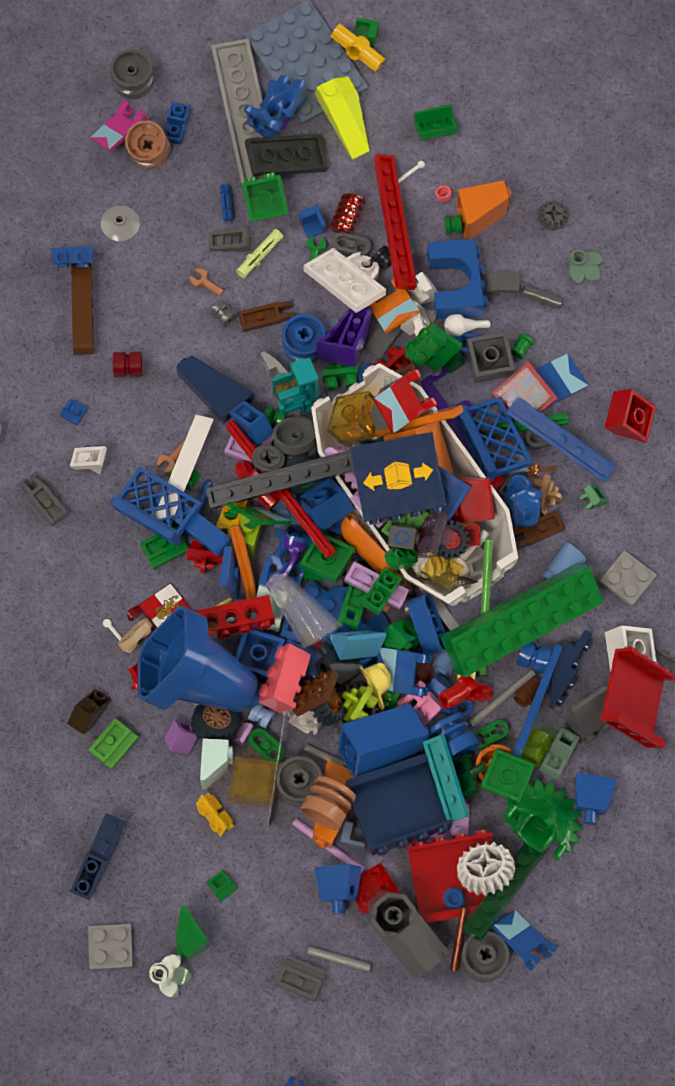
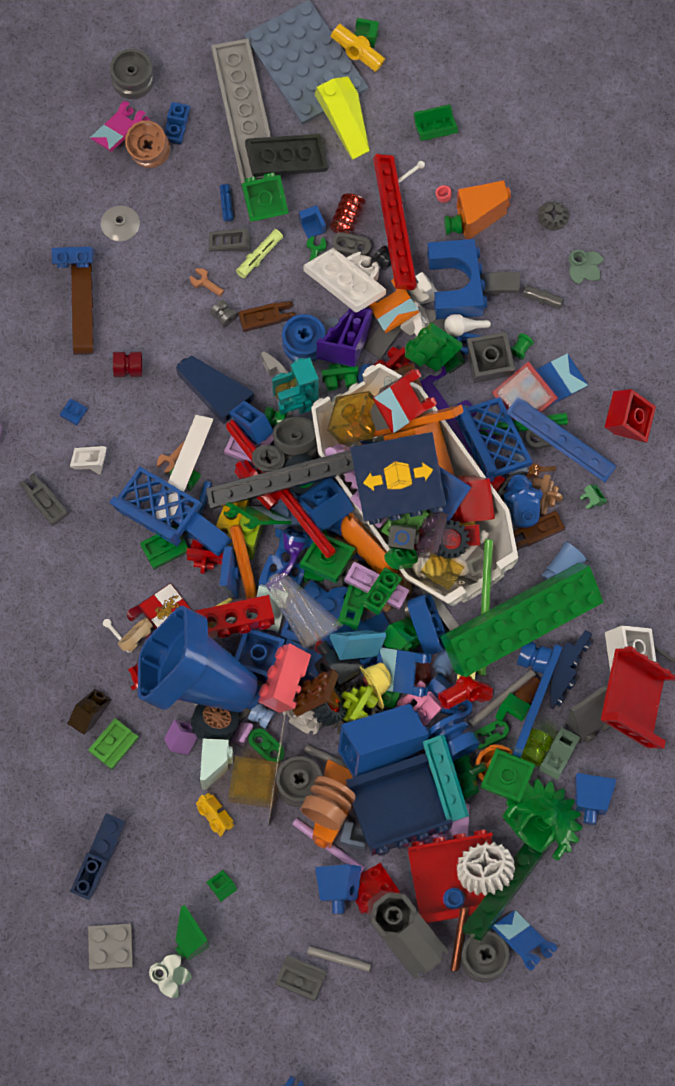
blue hips [243,75,307,137] -> none
light grey plate [599,550,657,607] -> none
none -> green panel [495,693,531,722]

